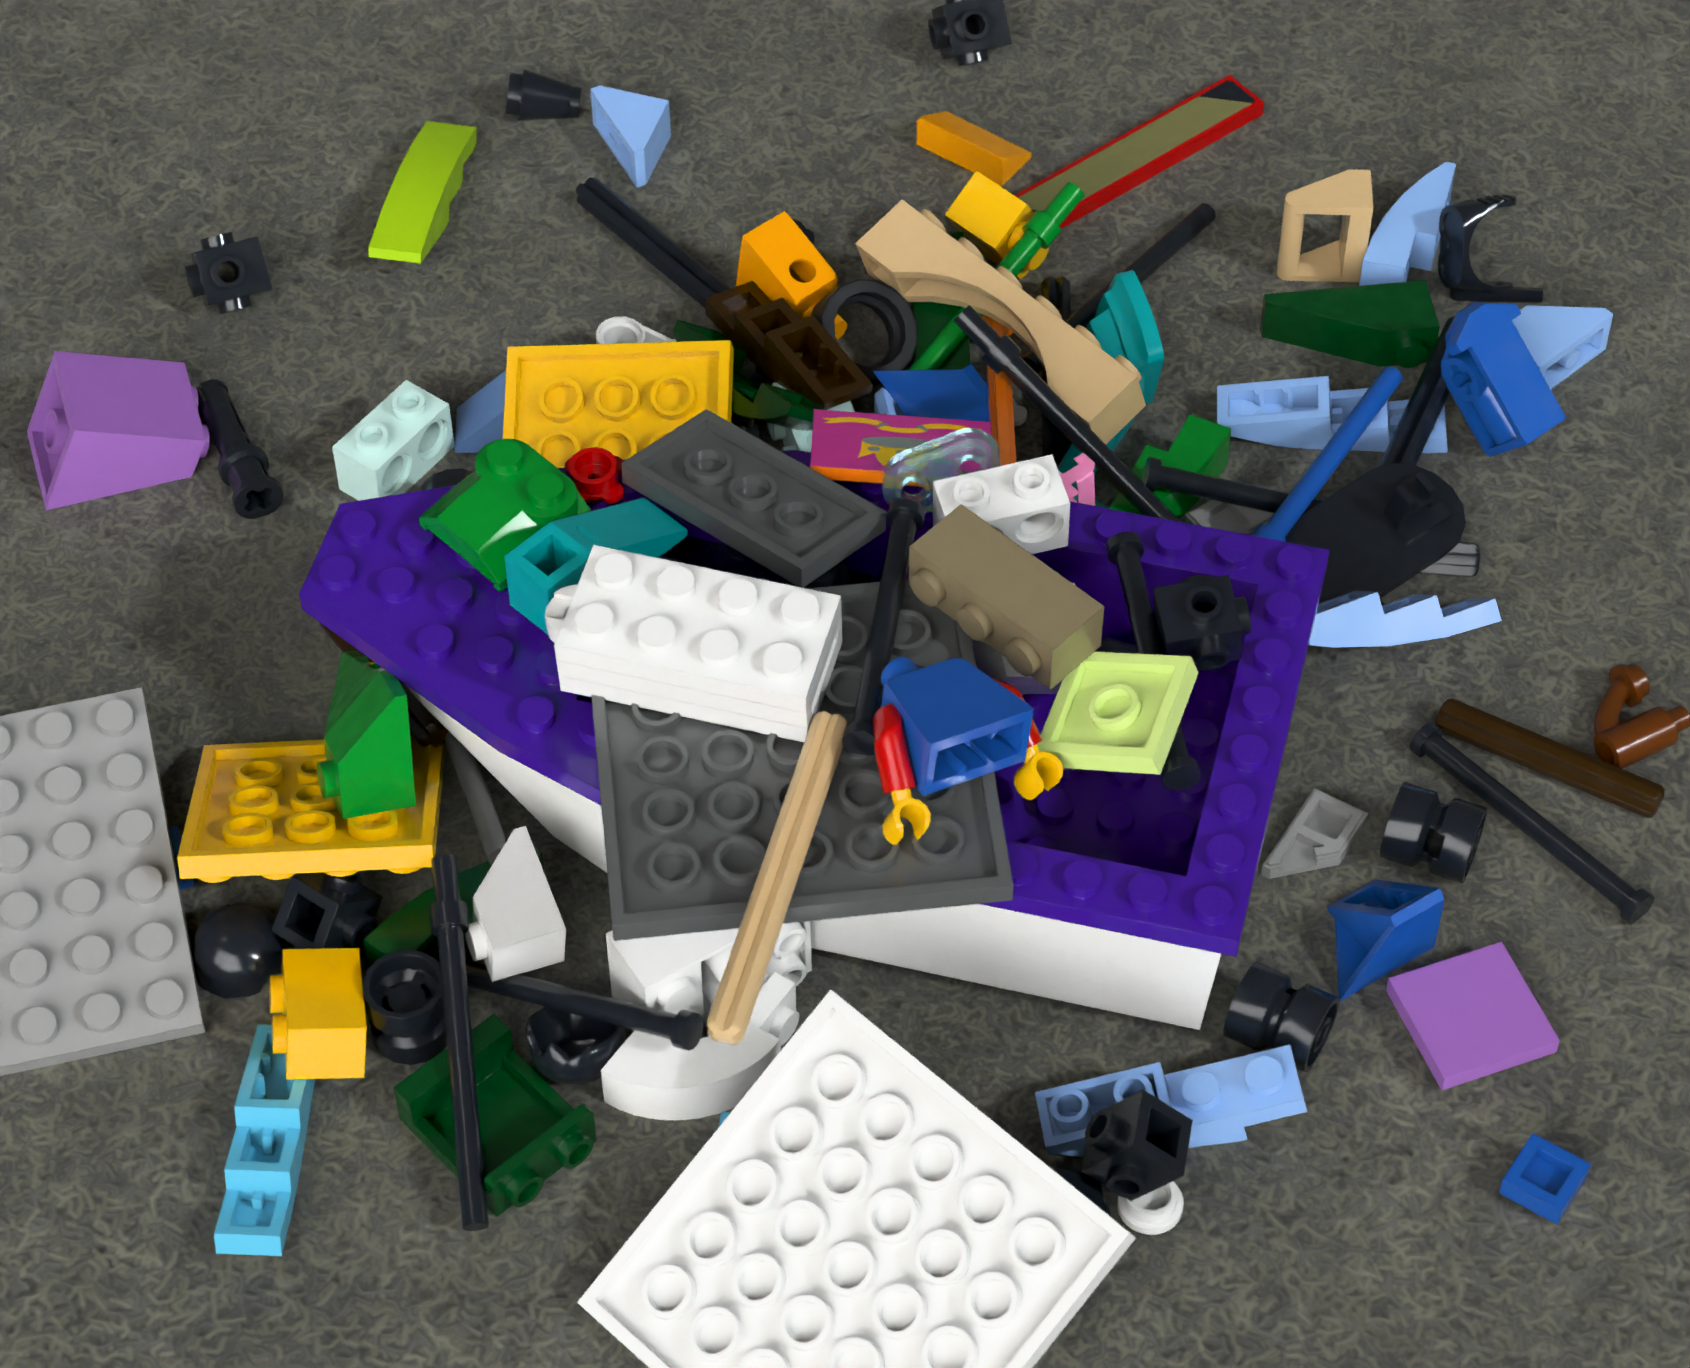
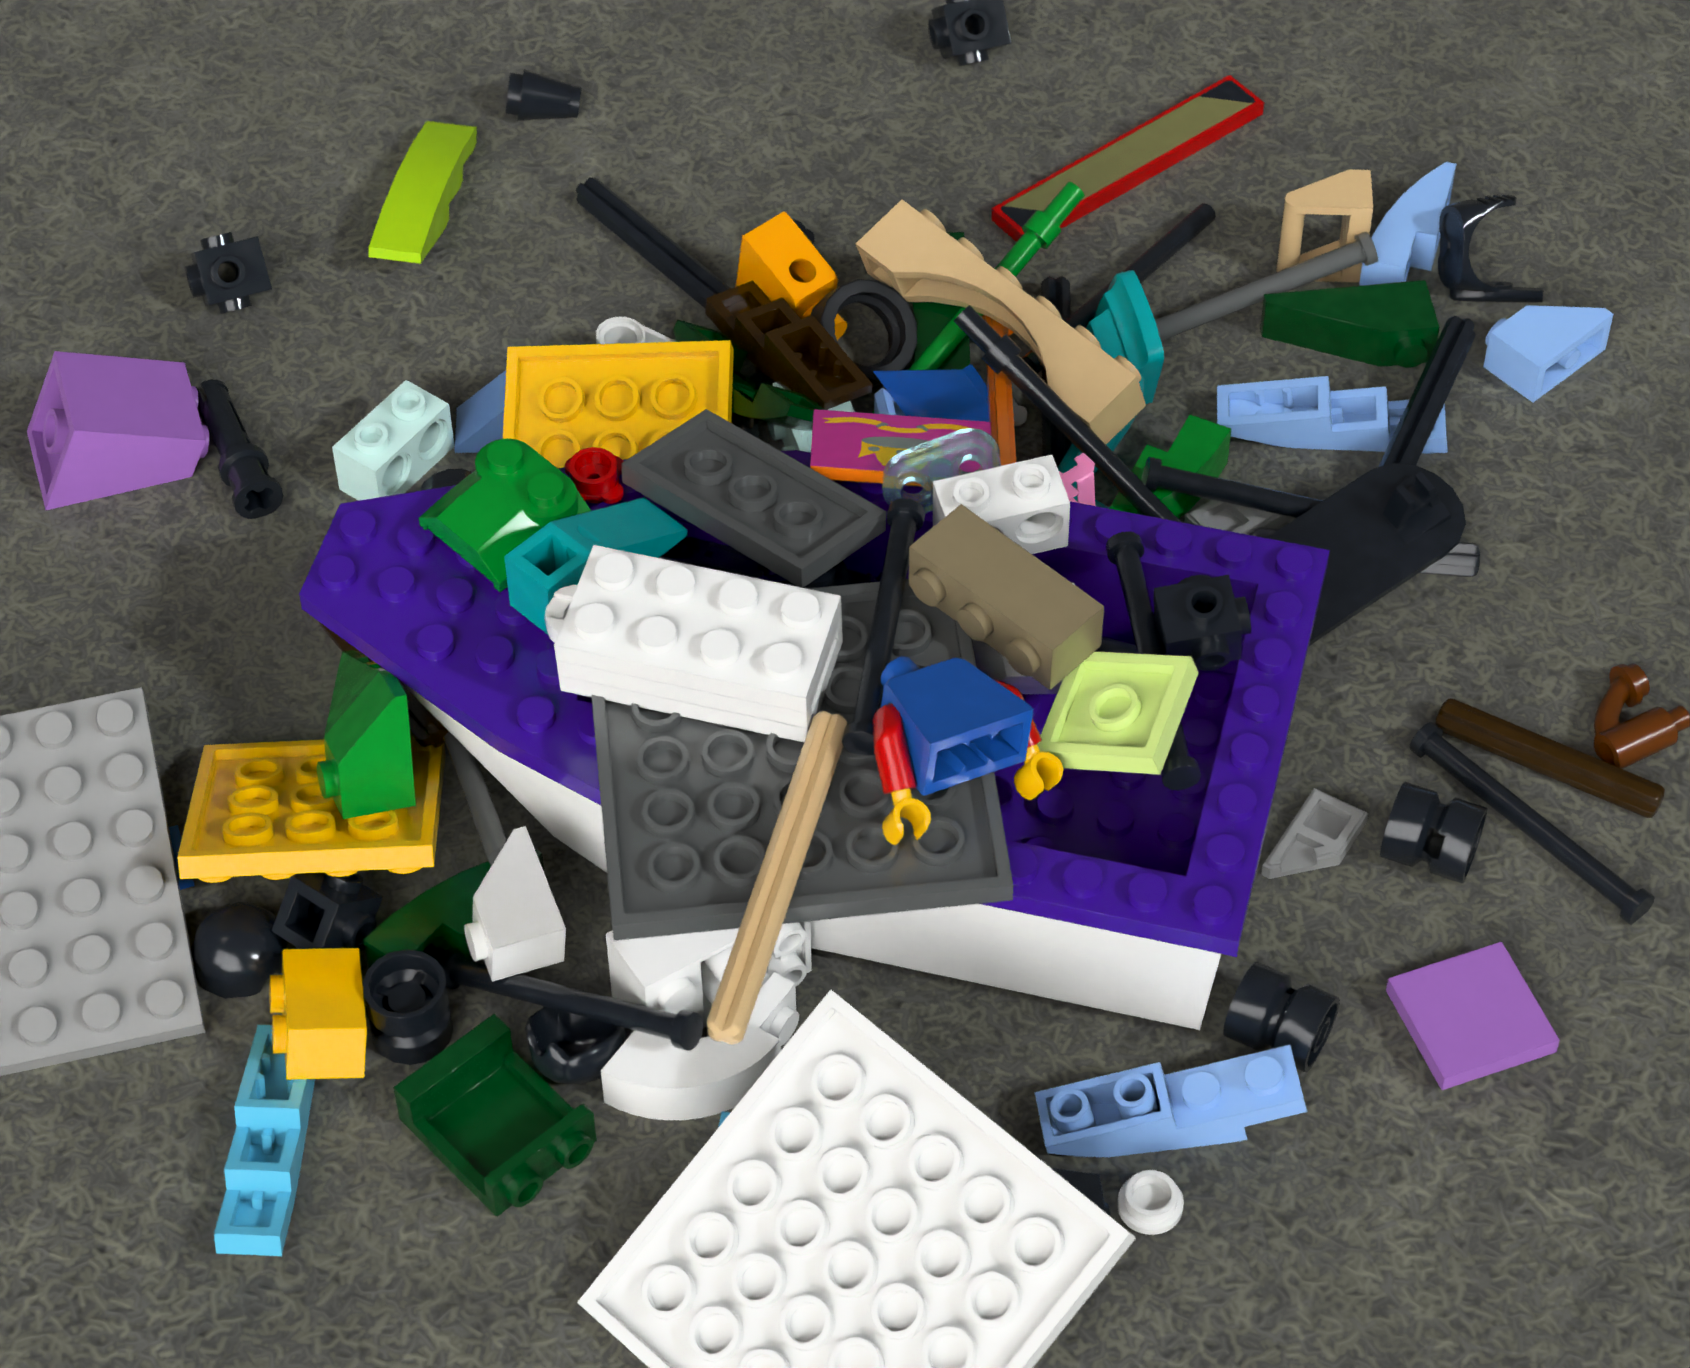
black bar [429,854,489,1231] -> none
light blue slope [590,85,671,187] -> none
light orange slope [917,111,1032,186] -> none
yellow piece [945,171,1049,280] -> none
black brick [1082,1090,1193,1201] -> none
blue bar [1251,366,1403,542] -> none
light blue slope [1309,591,1502,648] -> none
blue slope [1327,879,1444,1001] -> none
blue piece [1441,301,1566,457] -> none
blue plate [1499,1133,1591,1225] -> none
none -> dark grey bar [1155,232,1378,341]

